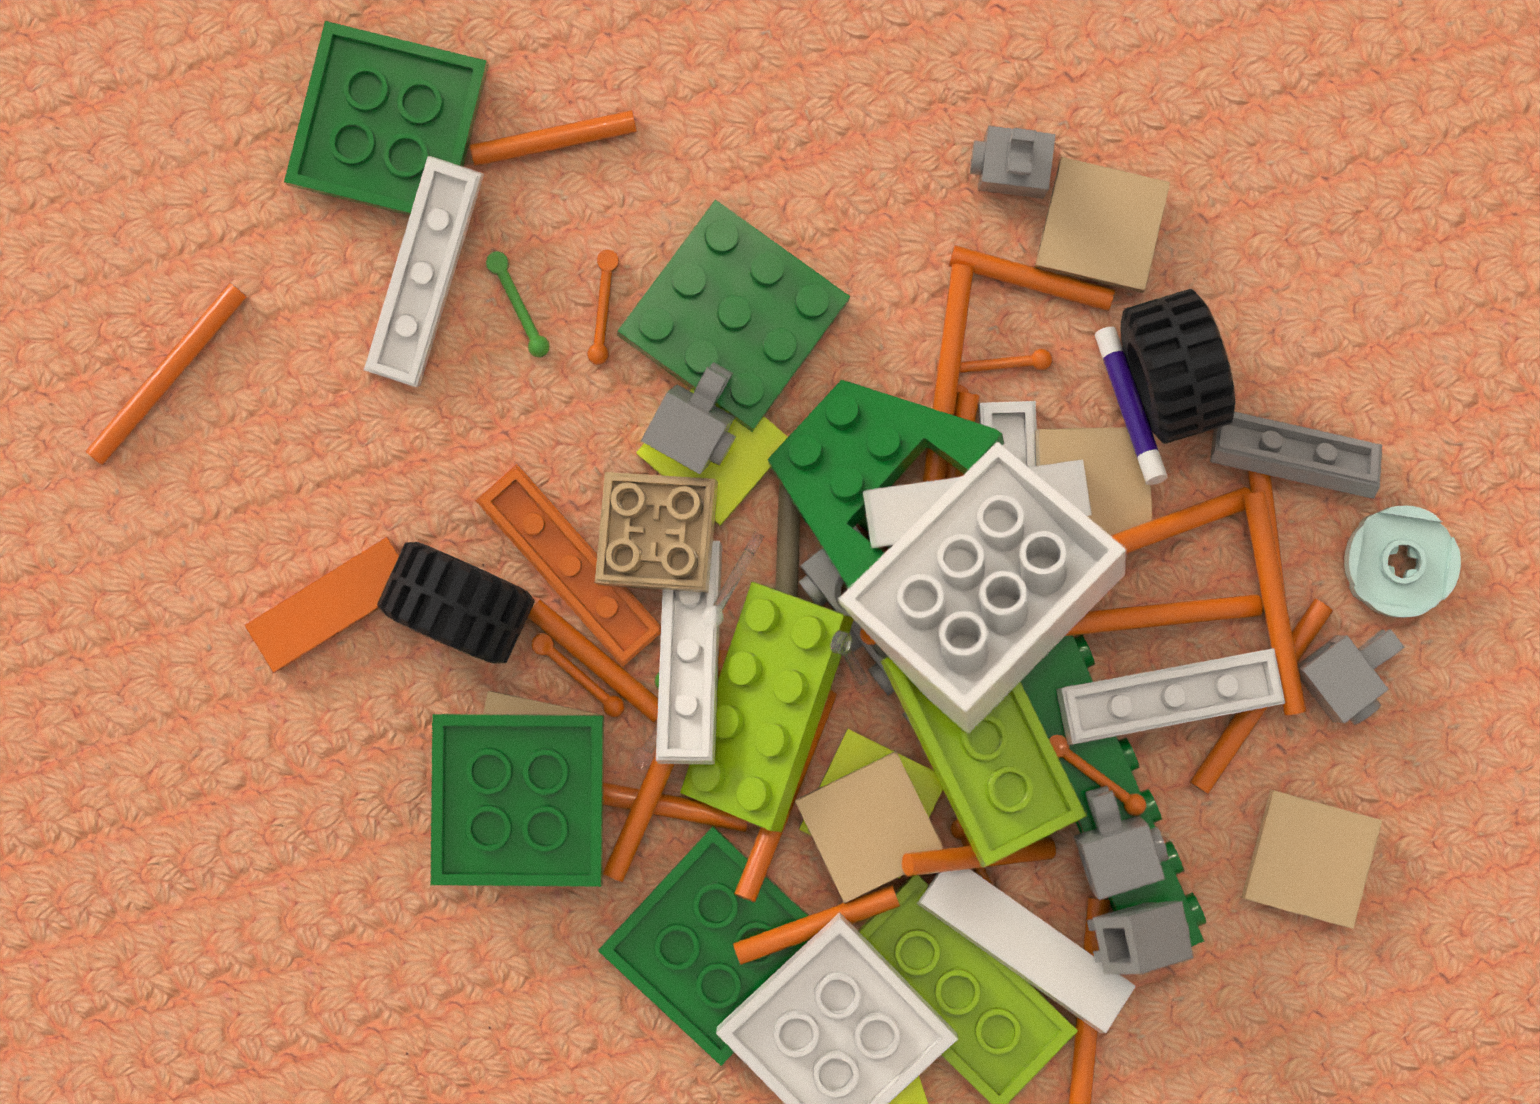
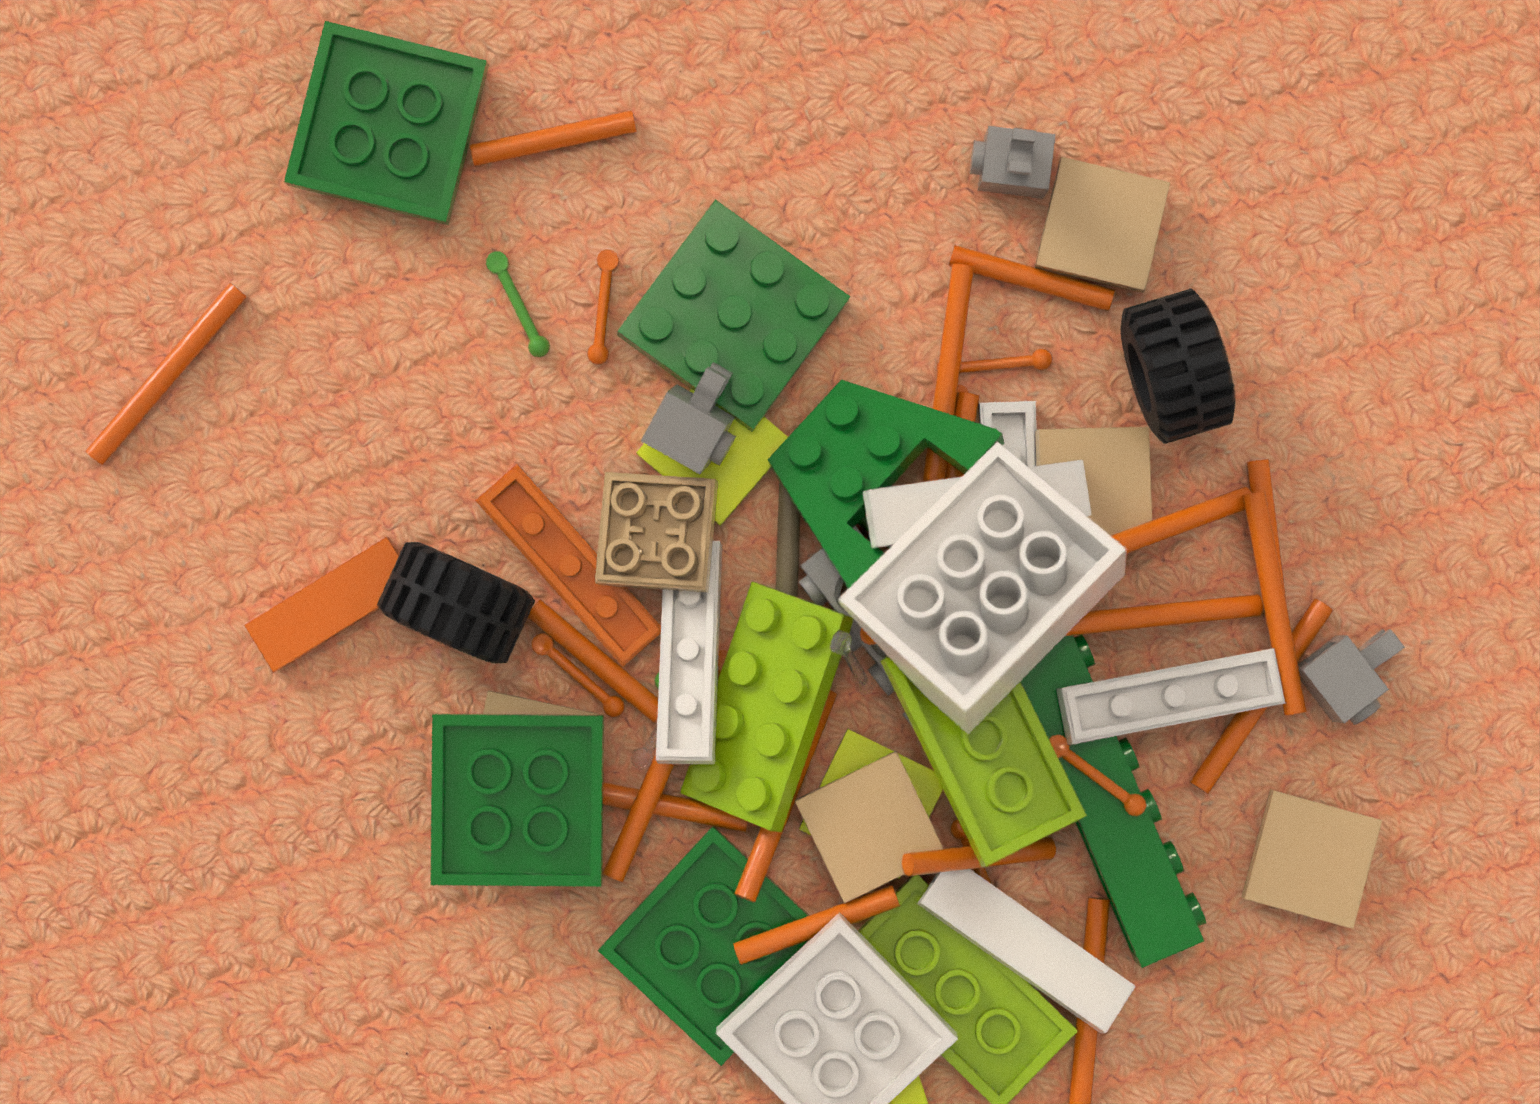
white tile [364,156,484,388] -> none
clear hinge [702,531,765,628] -> none
light grey brick [1074,786,1168,900] -> none
light grey brick [1087,901,1193,974] -> none
dark purple bar [1095,327,1168,485] -> none
light grey tile [1210,412,1382,499] -> none
light aqua plate [1344,505,1461,618] -> none

